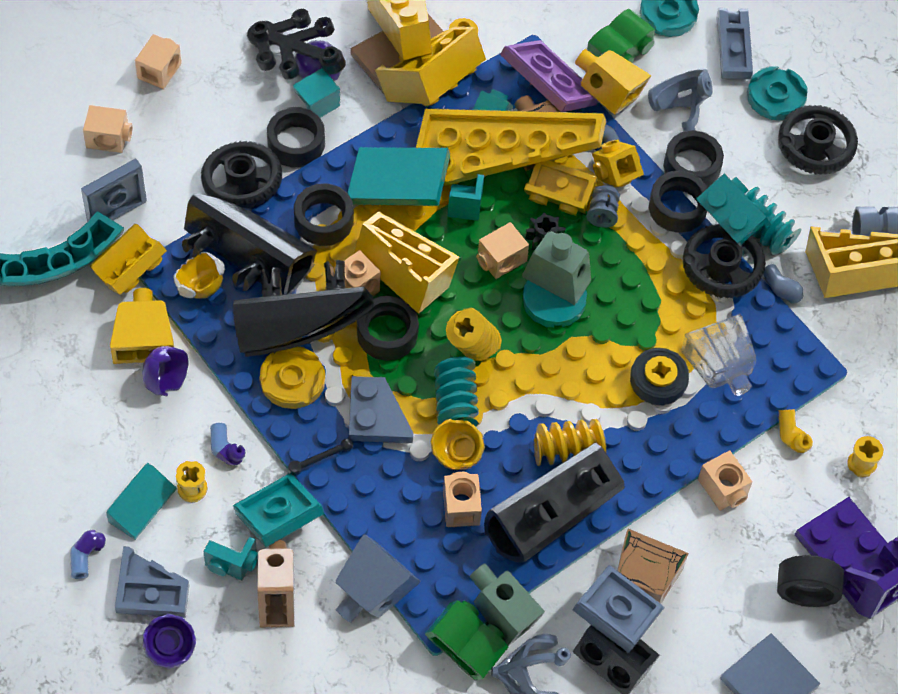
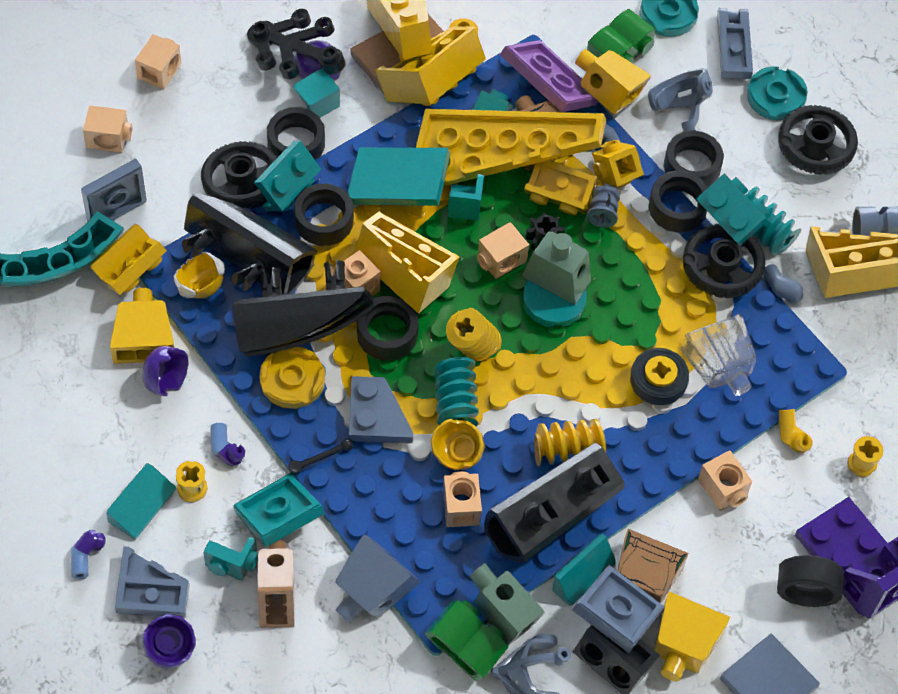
none -> teal bracket [254,141,322,212]
none -> teal slope [552,533,616,606]
none -> yellow torso [654,591,731,682]

